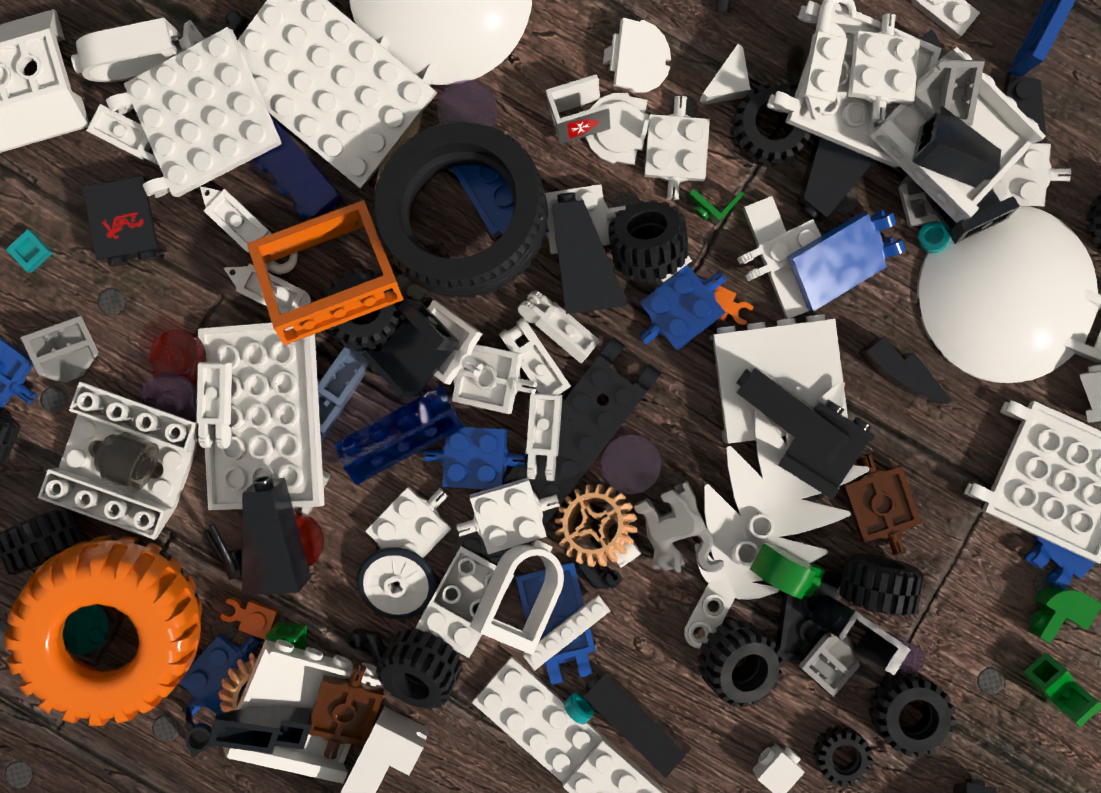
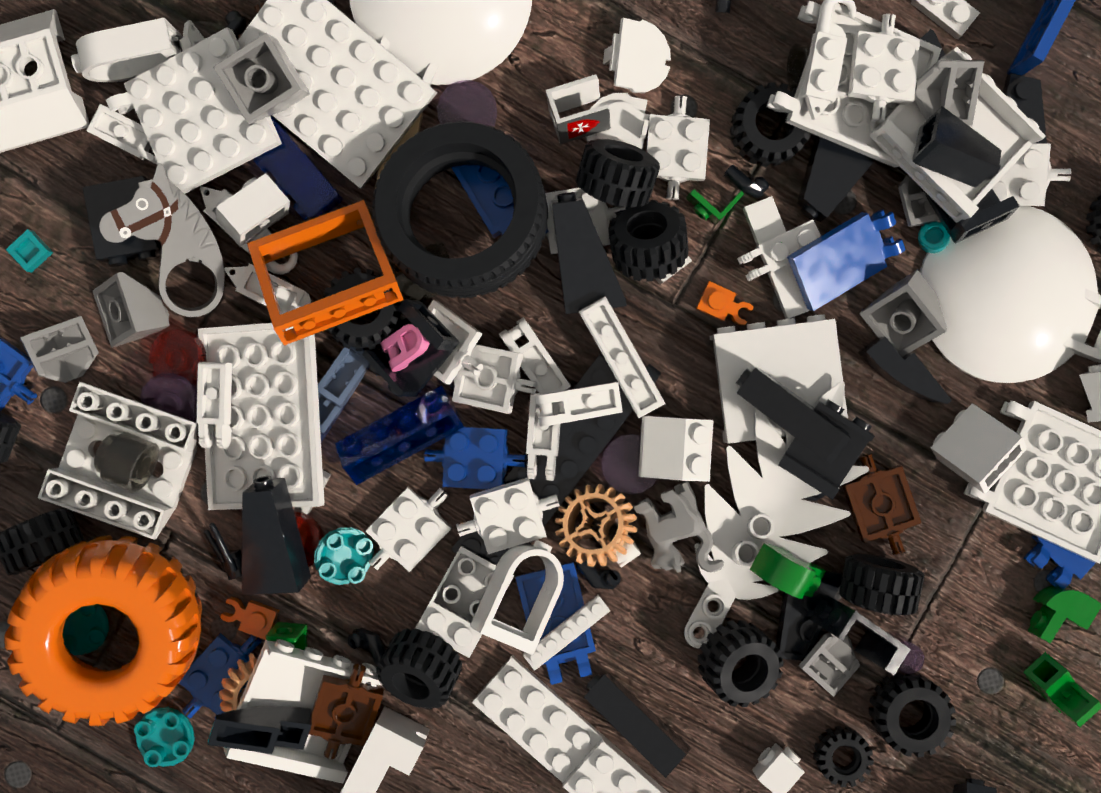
black plant [184,707,212,757] -> none
white wheel [357,547,436,619] -> none
white hinge [518,290,599,363] -> none
teal tile [564,693,594,724] -> none
blue plate [639,265,727,350] -> none
white slope [699,44,750,105] -> none
none -> light grey slope [92,272,170,348]
none -> light grey animal [99,163,225,317]
none -> teal dish [134,707,195,767]
none -> light grey slope [213,32,310,124]
none -> white brick [216,173,290,247]
none -> teal dish [314,527,374,585]
none -> bright pink plate [380,324,429,372]
none -> white plate [535,382,623,427]
none -> black tyre [576,139,660,207]
none -> white tile [579,296,666,418]
none -> white slope [638,416,713,482]
none -> black arm [724,165,769,198]
none -> light grey slope [860,269,947,357]
none -> white brick [931,403,1027,494]

